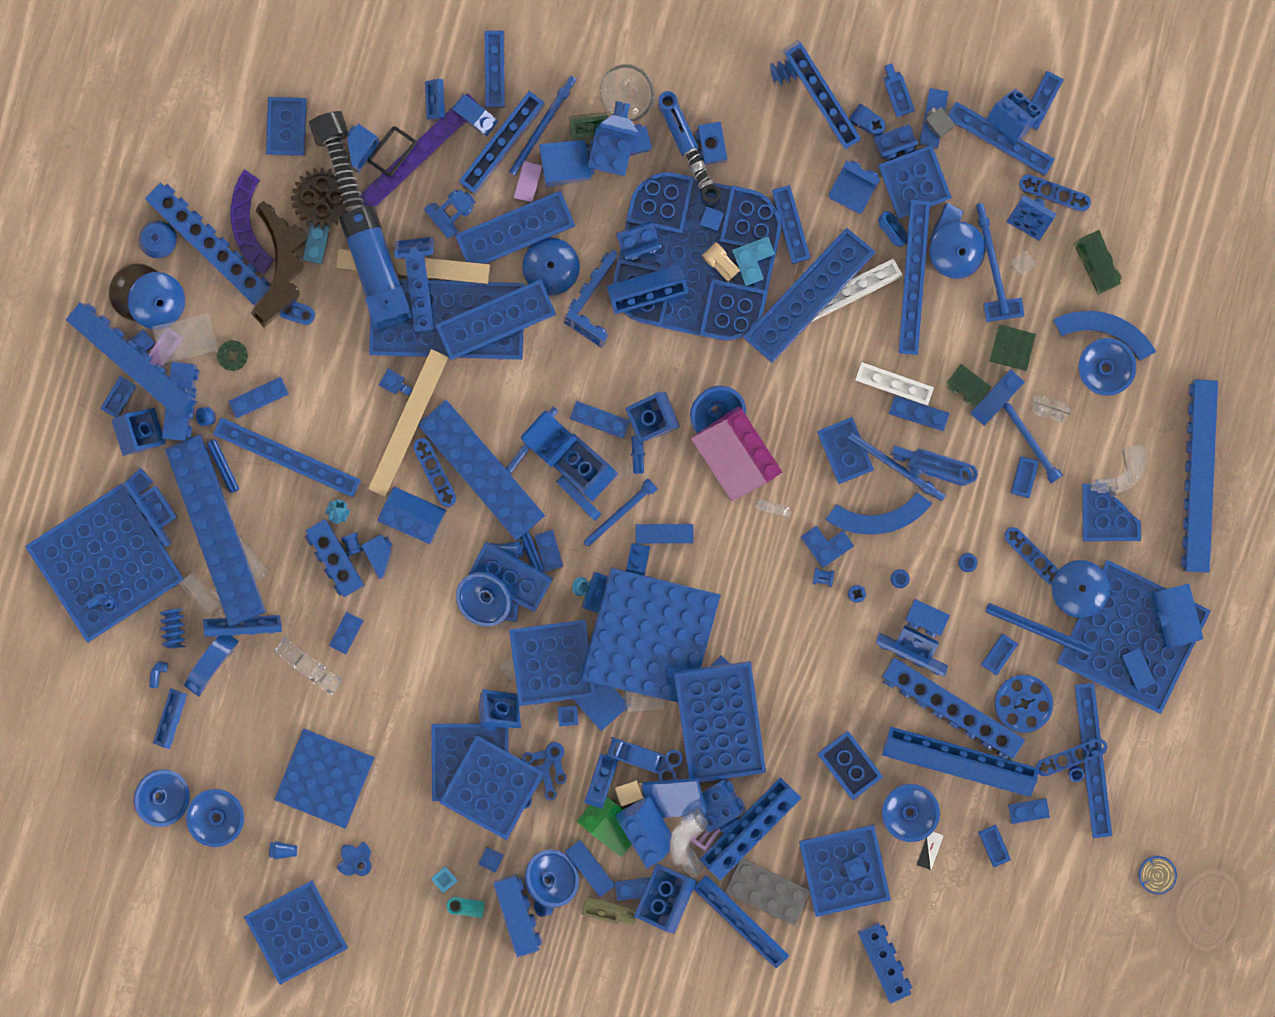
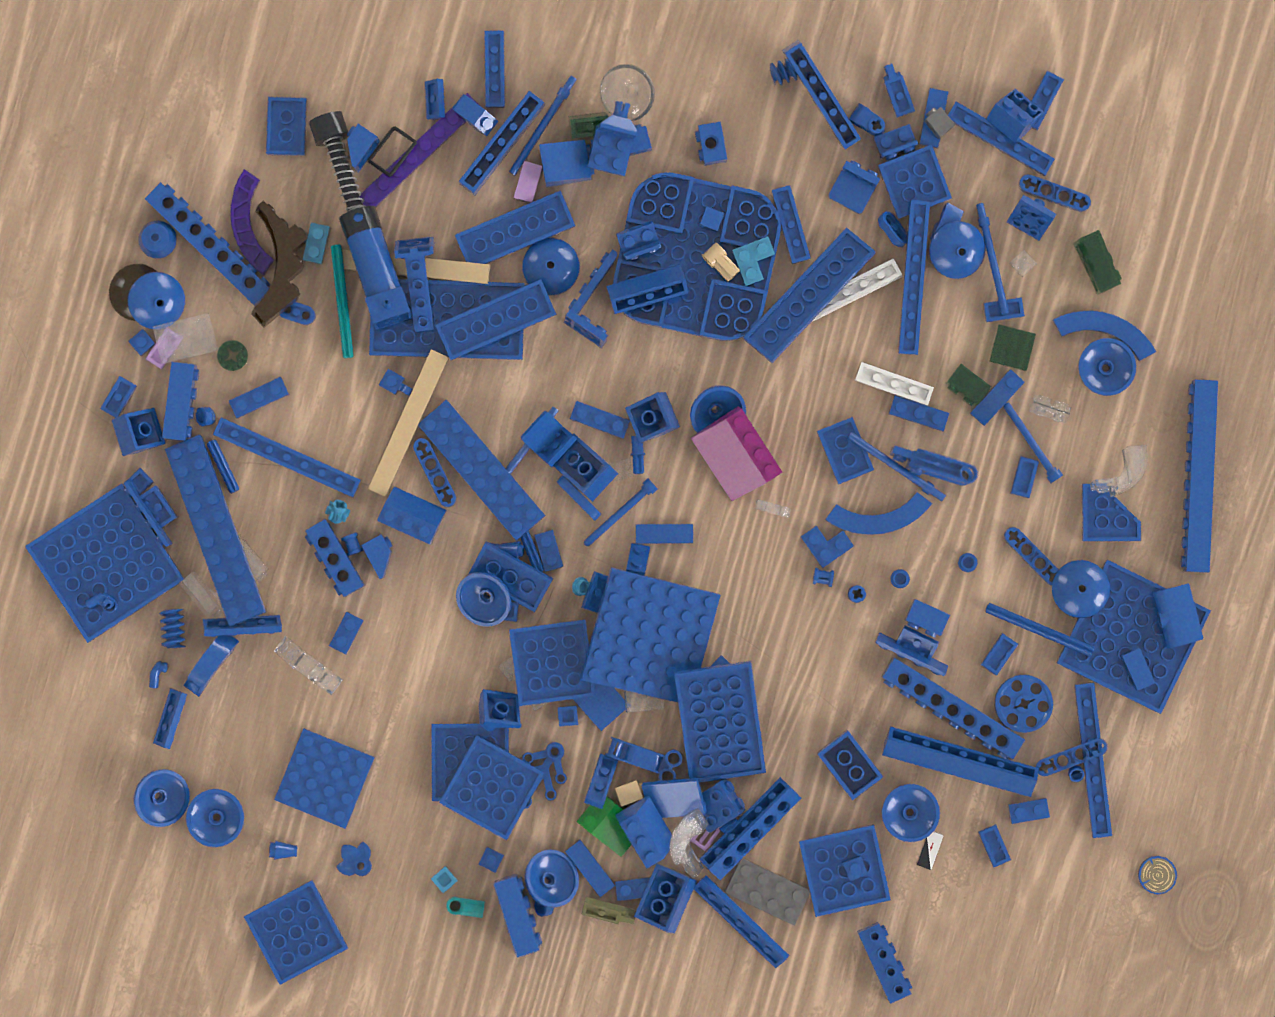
blue brick [66,302,197,419] -> none
dark brown gear [291,167,348,229] -> none
blue tile [424,189,476,239] -> none
piece [658,91,721,208] -> none
none -> teal axle [331,244,354,358]

